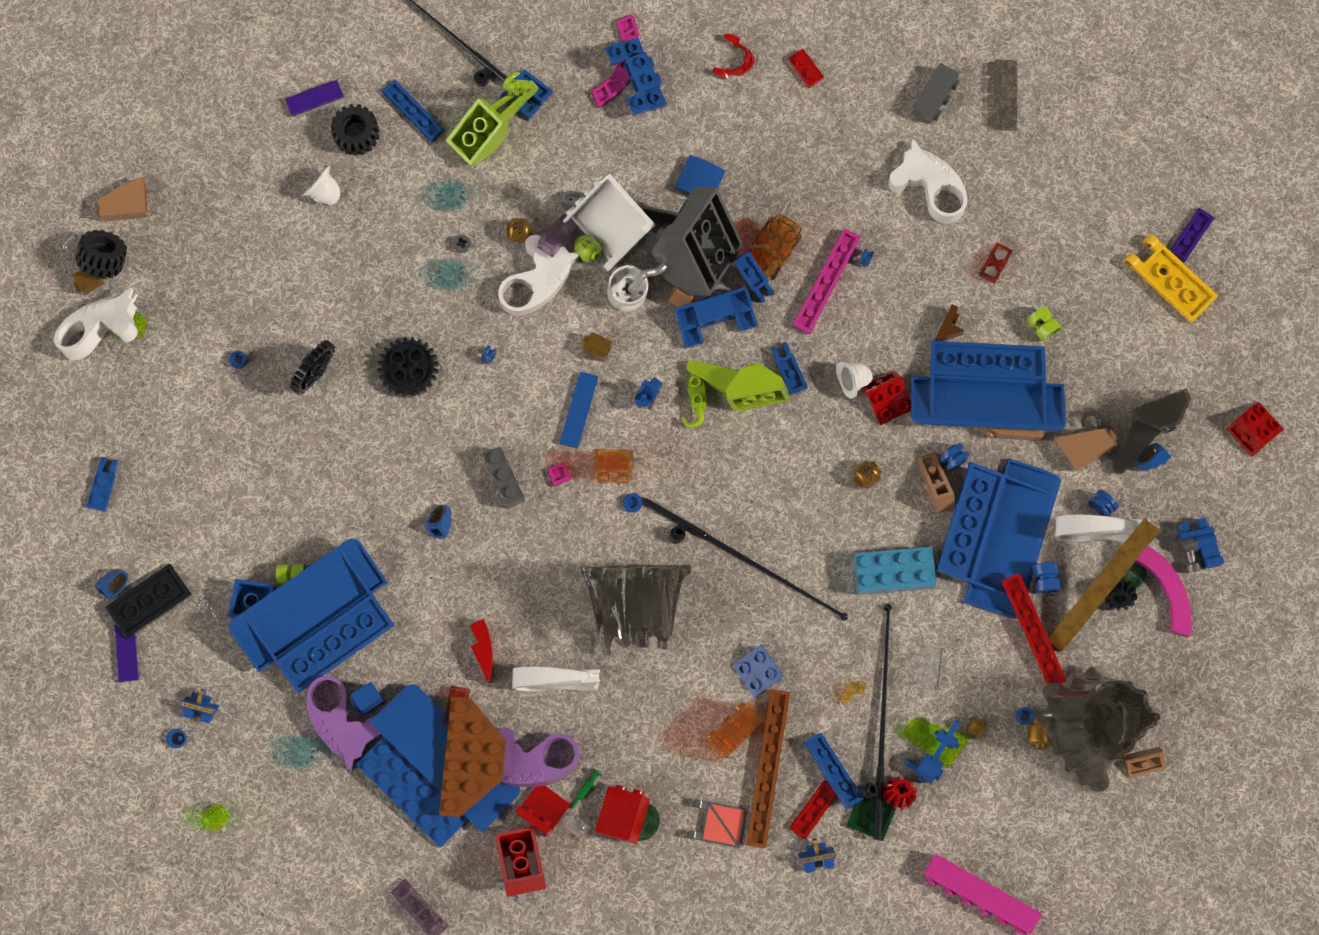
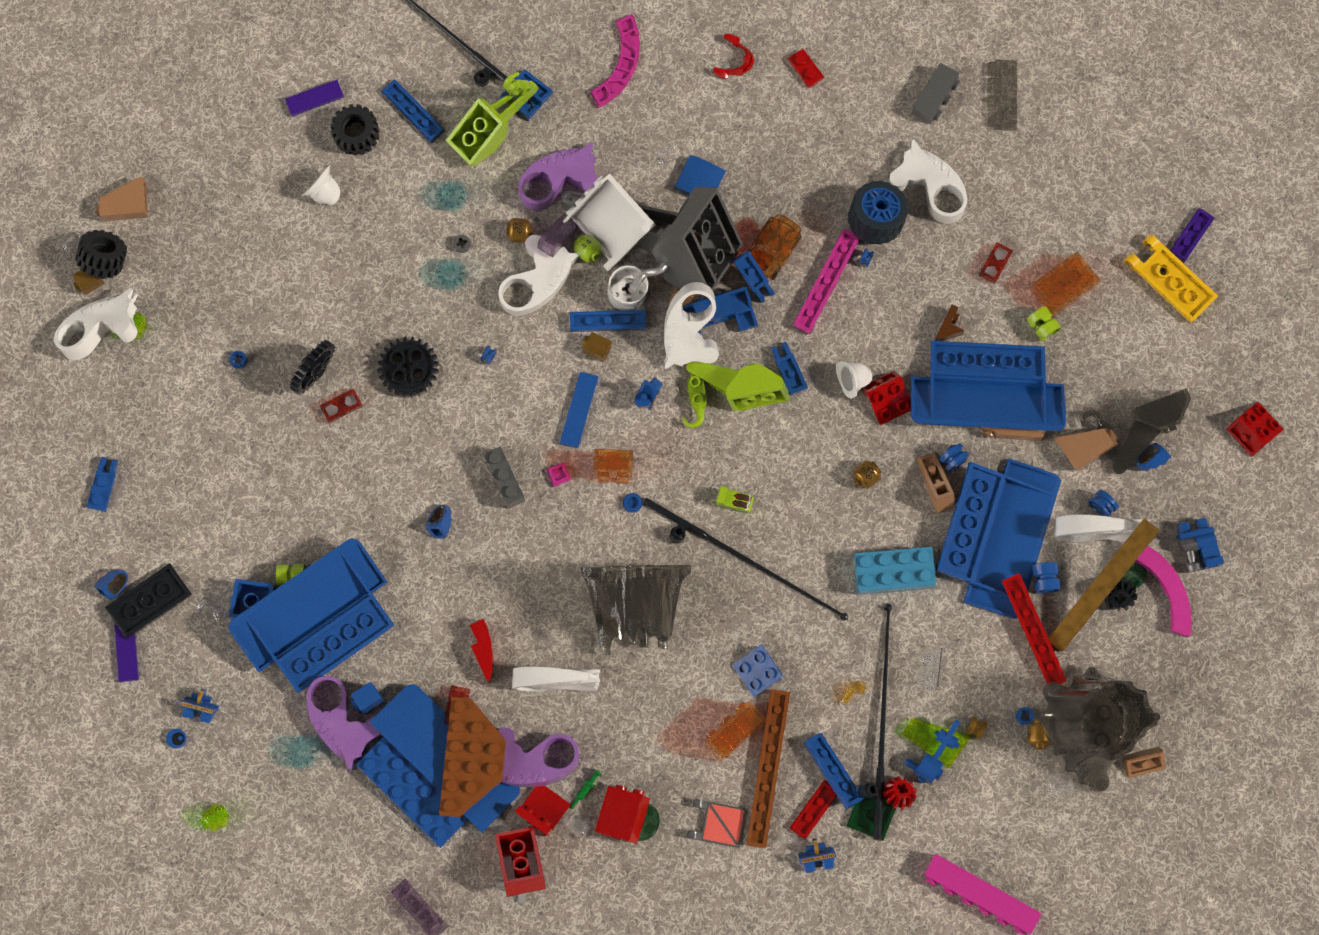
blue bracket [604,37,667,117] -> none
none -> clear red piece [320,388,363,423]
none -> medium lavender animal [518,142,598,211]
none -> blue plate [570,310,646,332]
none -> white animal [664,282,719,369]
none -> lime leg [716,486,754,513]
none -> black wheel [848,181,909,245]
none -> clear orange brick [1030,251,1101,318]

